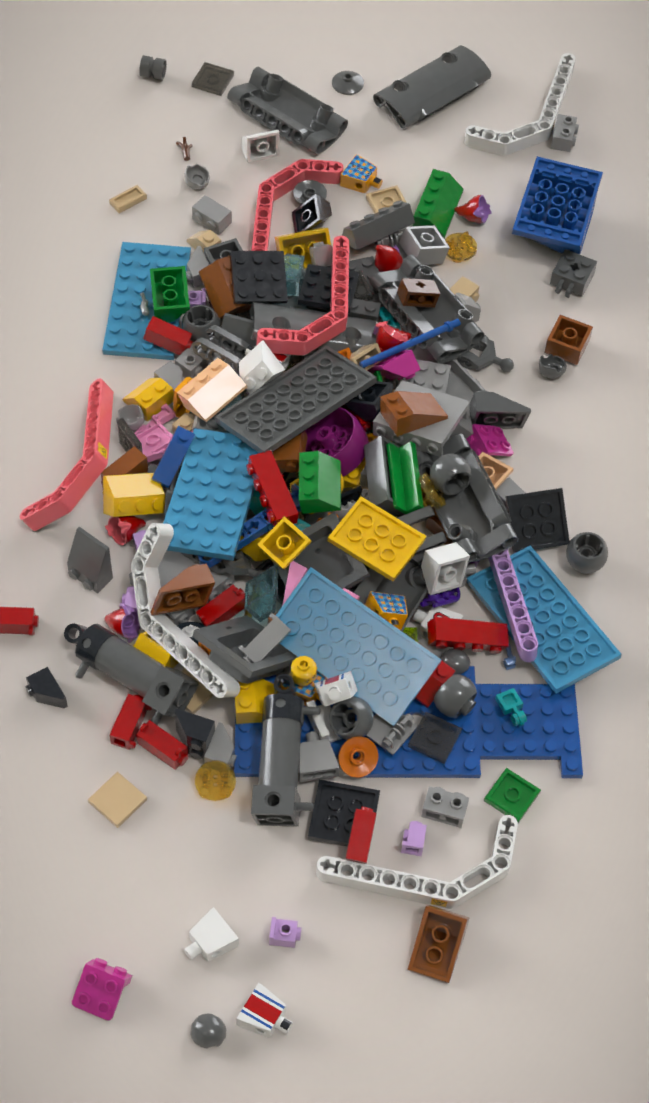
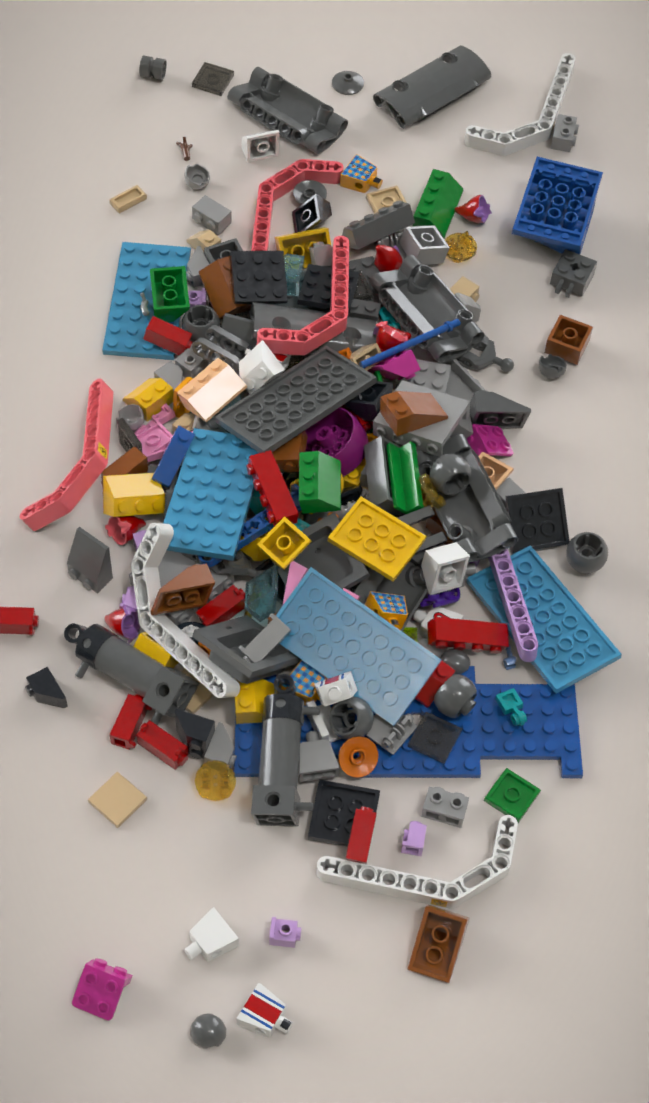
yellow head [290,656,317,686] -> none
reddish brown brick [397,278,440,308] -> none

